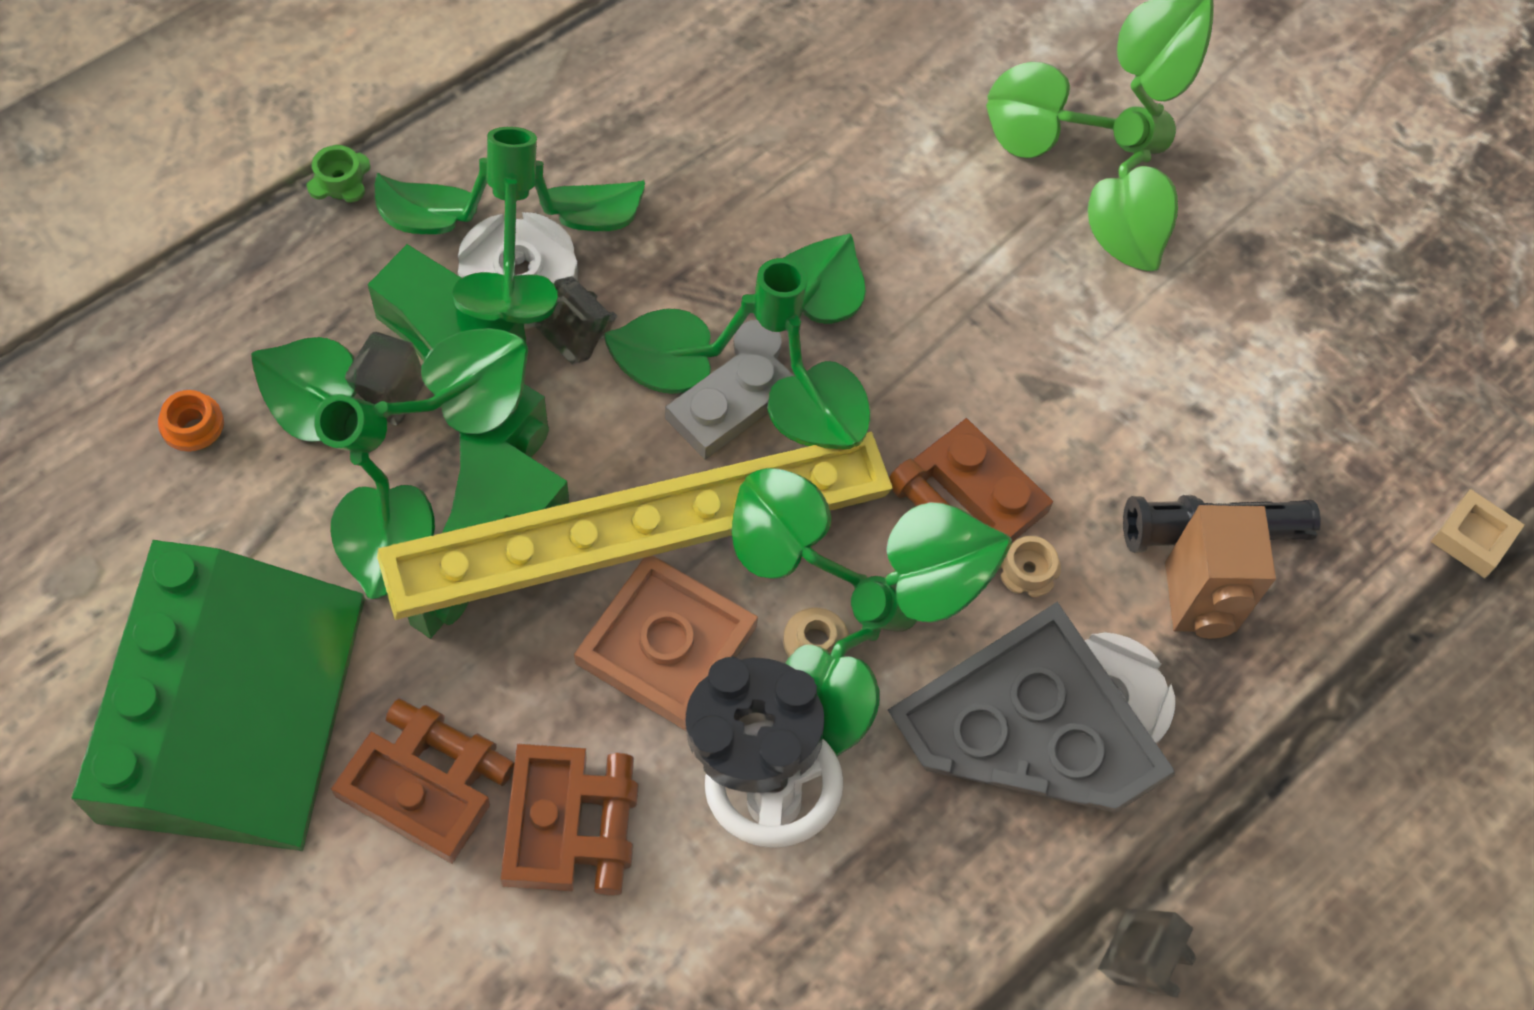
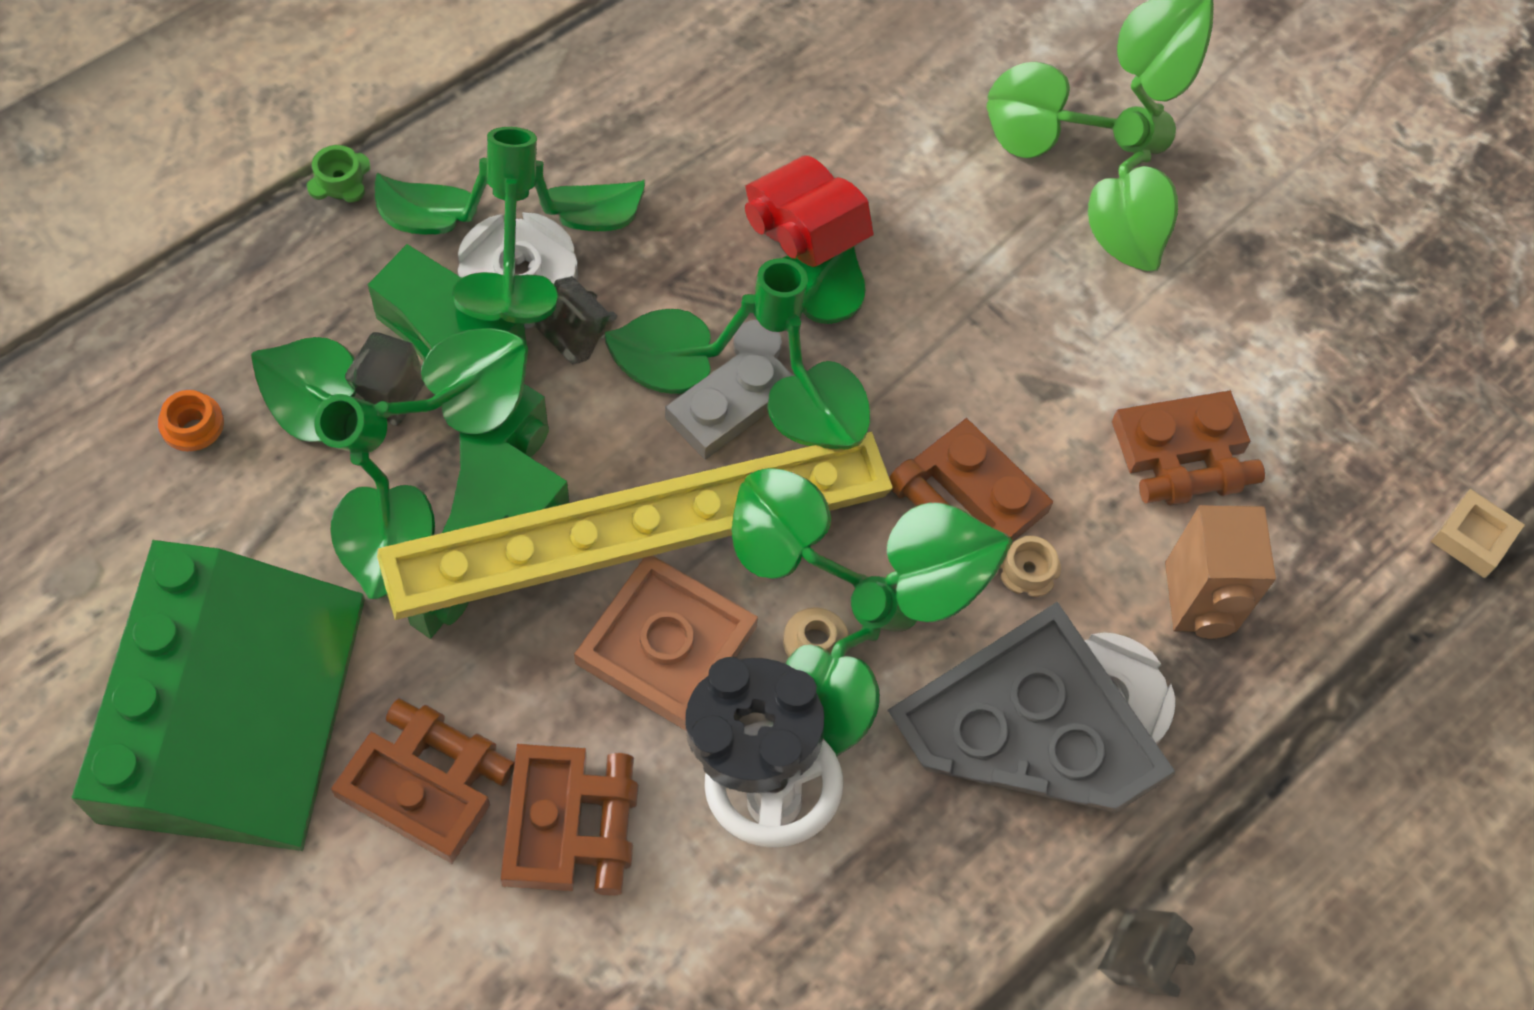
black pin [1123,495,1321,553] -> none
none -> red brick [745,155,874,267]
none -> dark orange plate [1111,390,1265,506]

